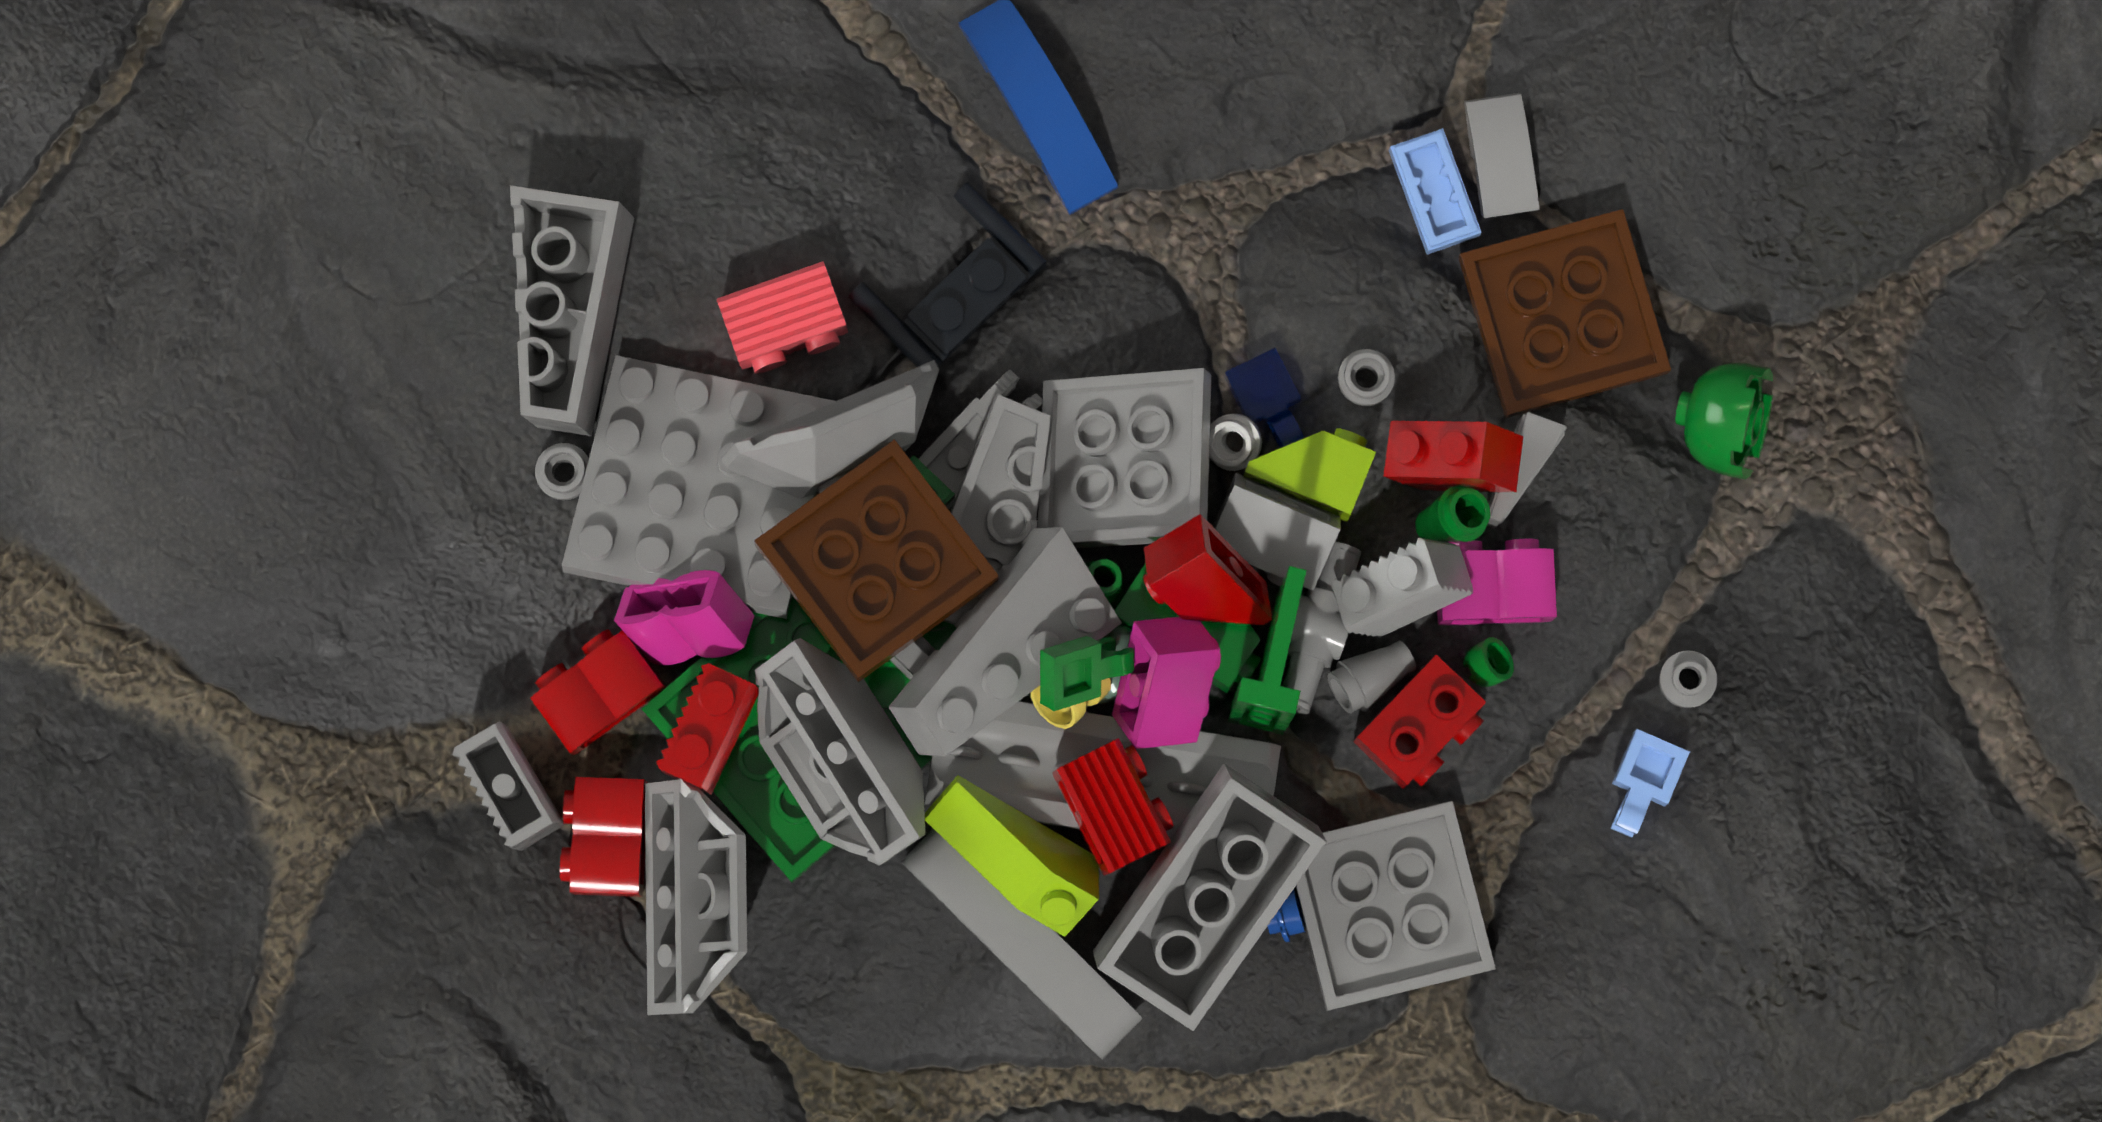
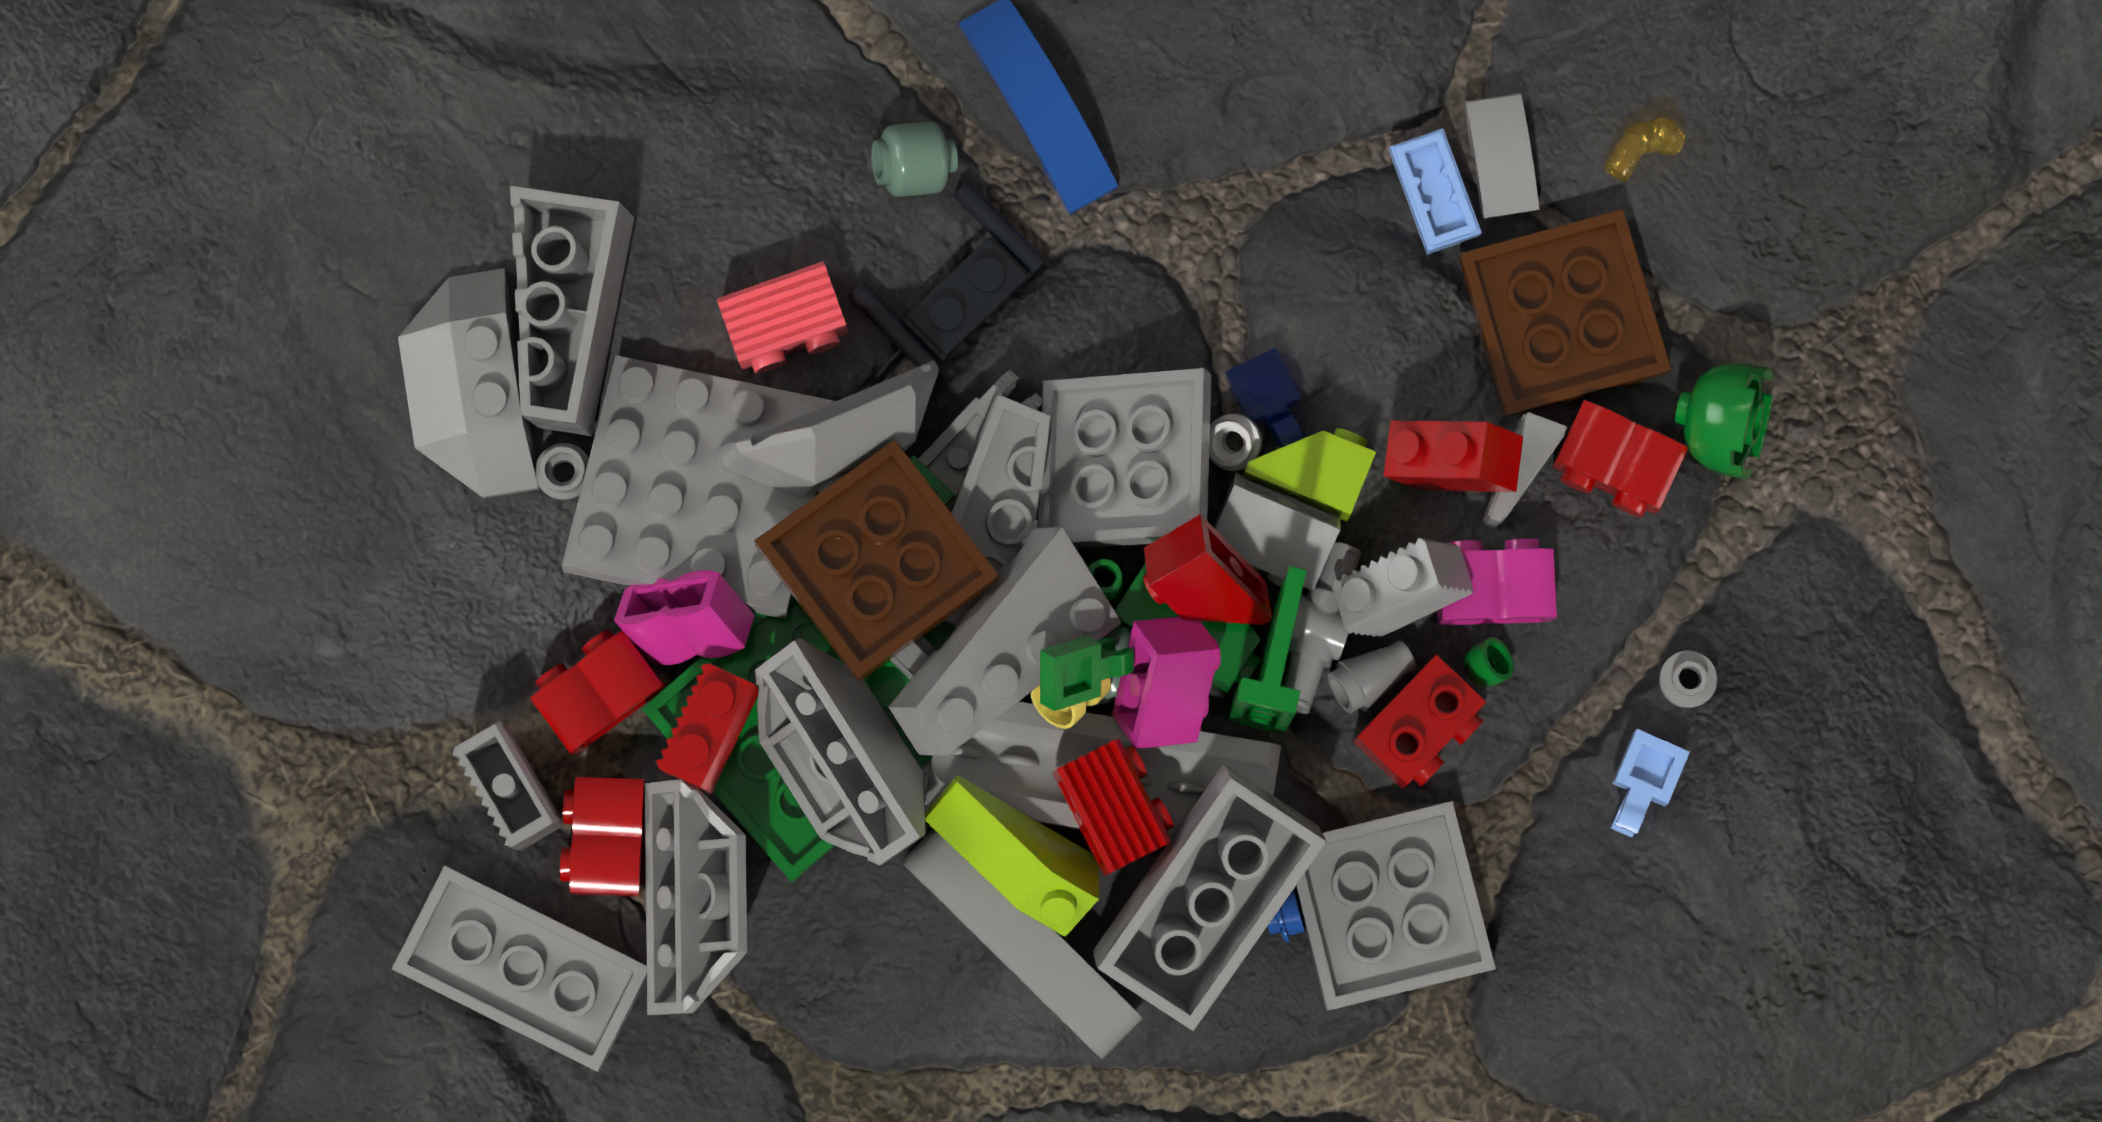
light grey plate [1338,349,1395,406] -> none
green cone [1415,485,1490,542] -> none
none -> light grey plate [392,865,647,1072]
none -> light grey wedge [398,268,540,499]
none -> sand green head [871,121,958,197]
none -> red brick [1553,400,1688,518]
none -> clear yellow arm [1603,117,1685,182]

